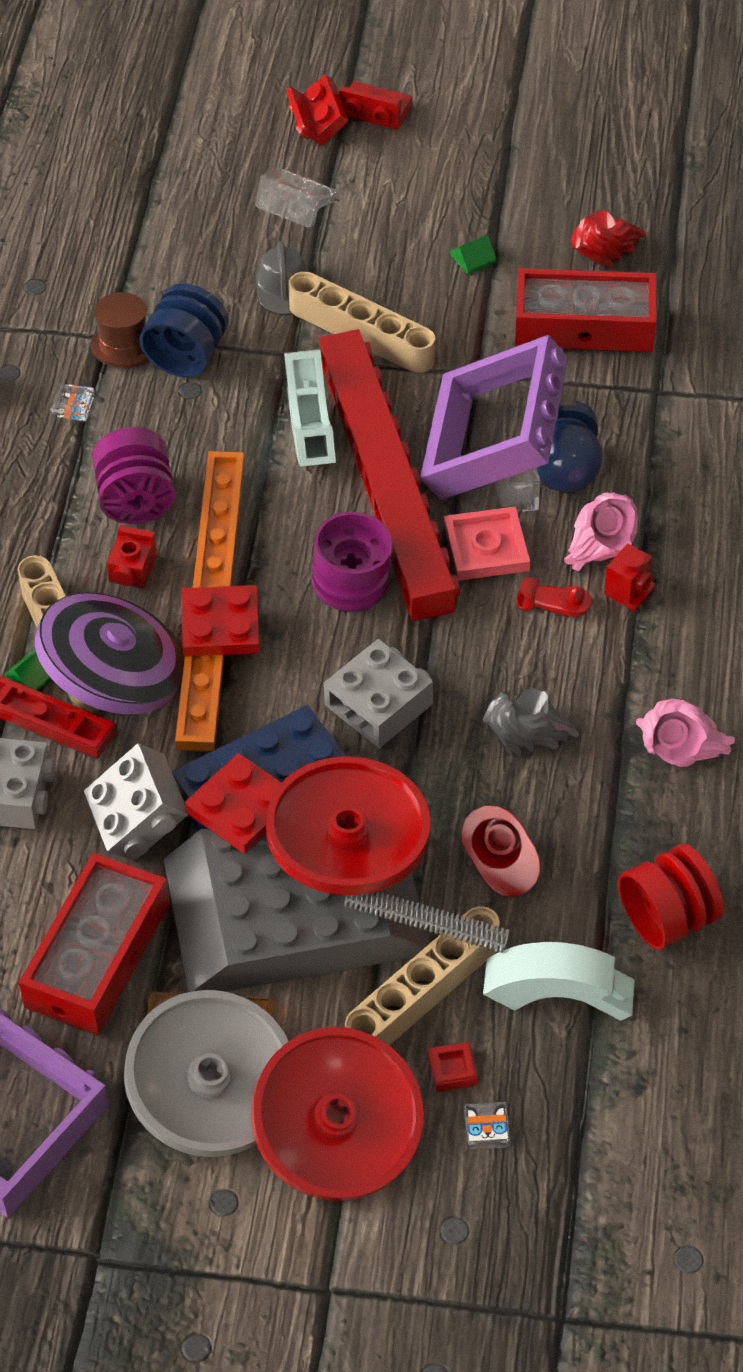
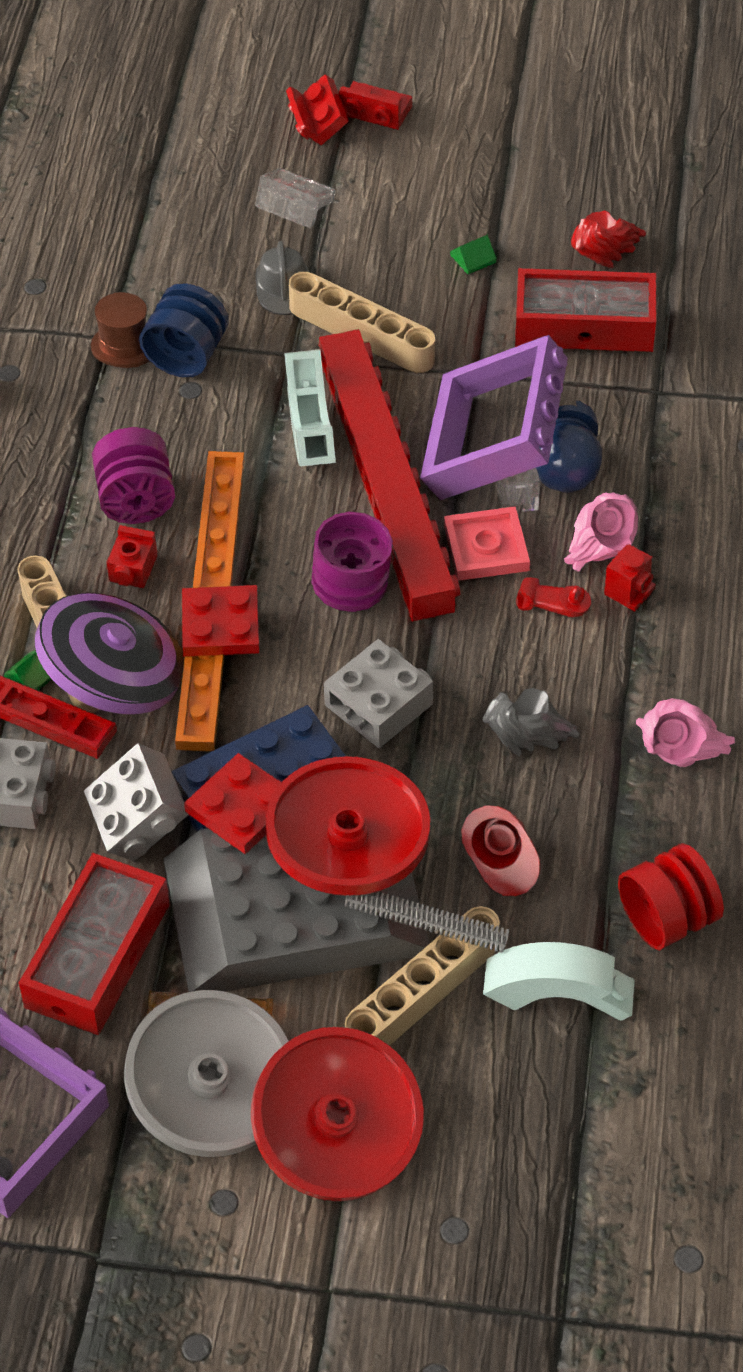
clear tile [50,383,94,421] -> none
red tile [428,1042,478,1092] -> none
tile [464,1102,510,1150] -> none

